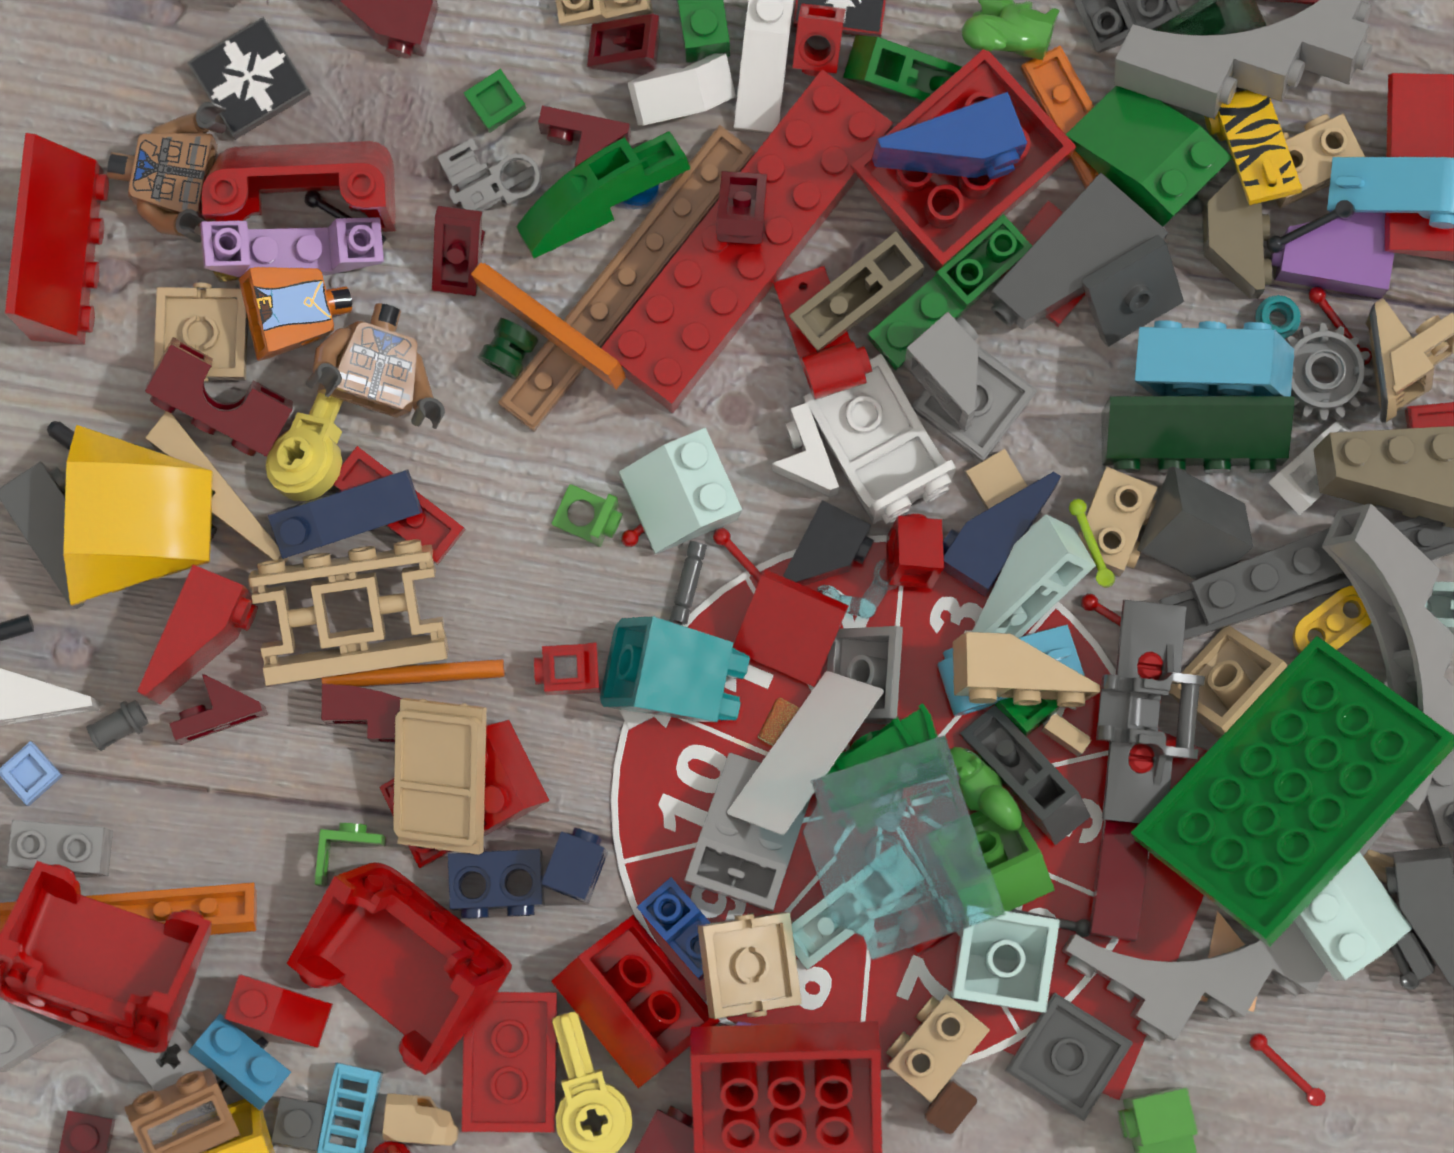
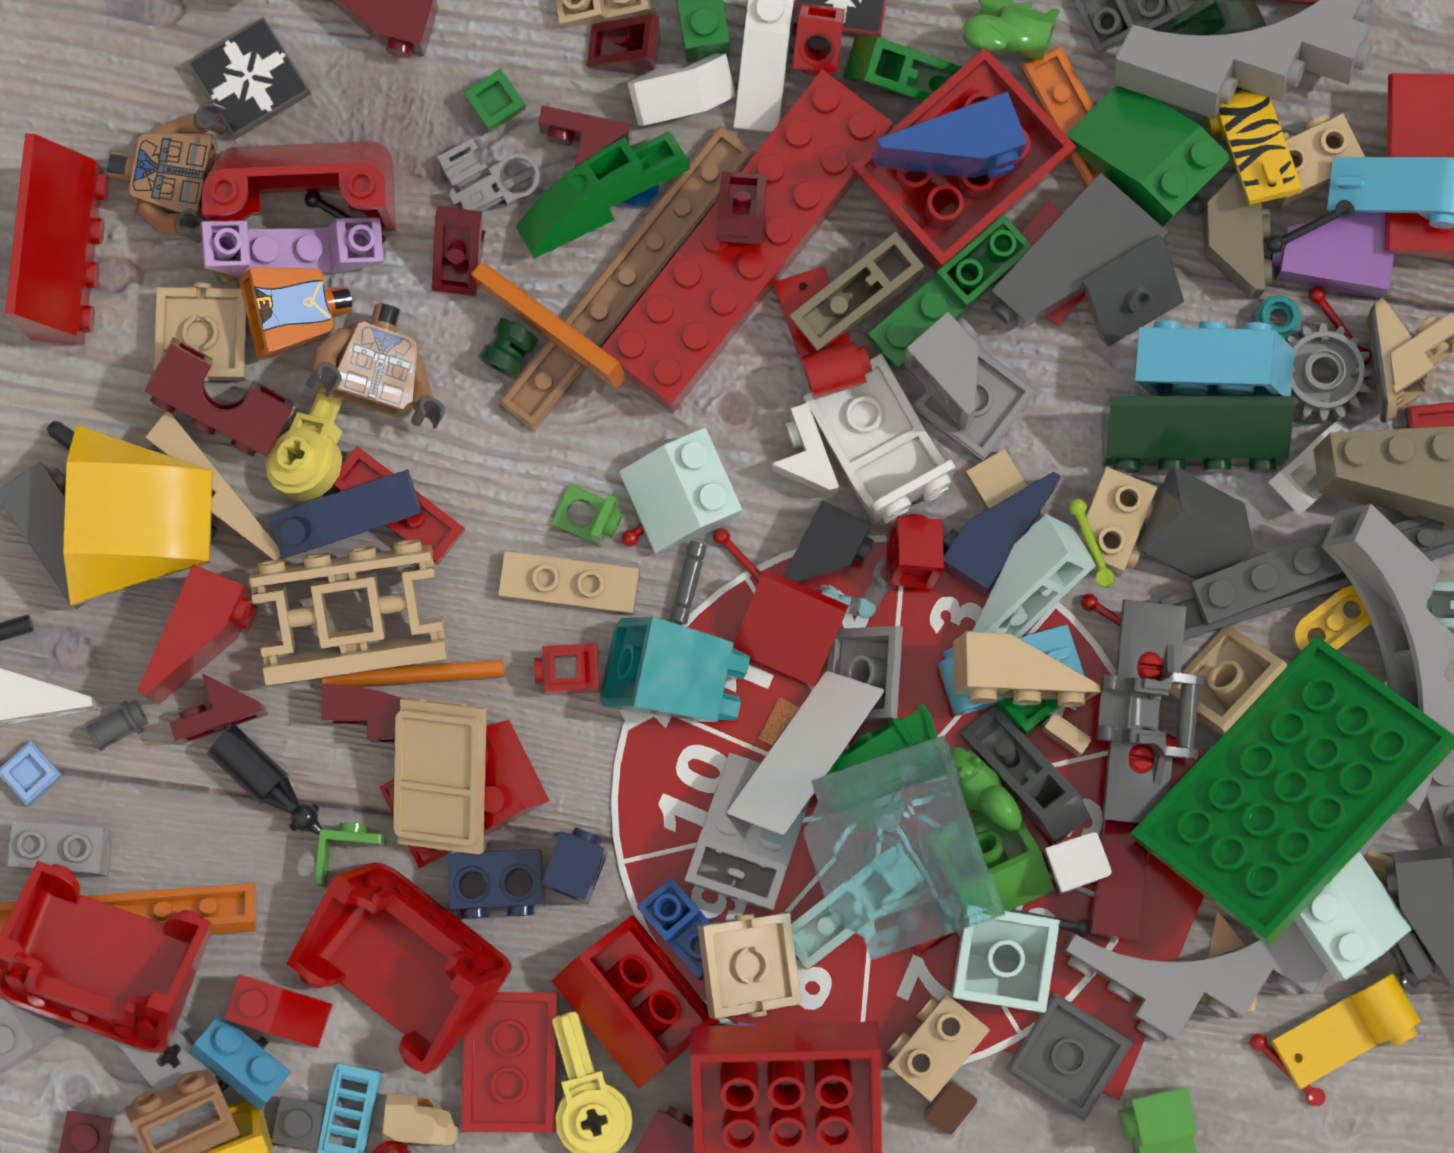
none -> black wheel [207,725,322,835]
none -> tan plate [498,551,640,615]
none -> white slope [1044,832,1111,895]
none -> yellow door [1271,973,1421,1090]

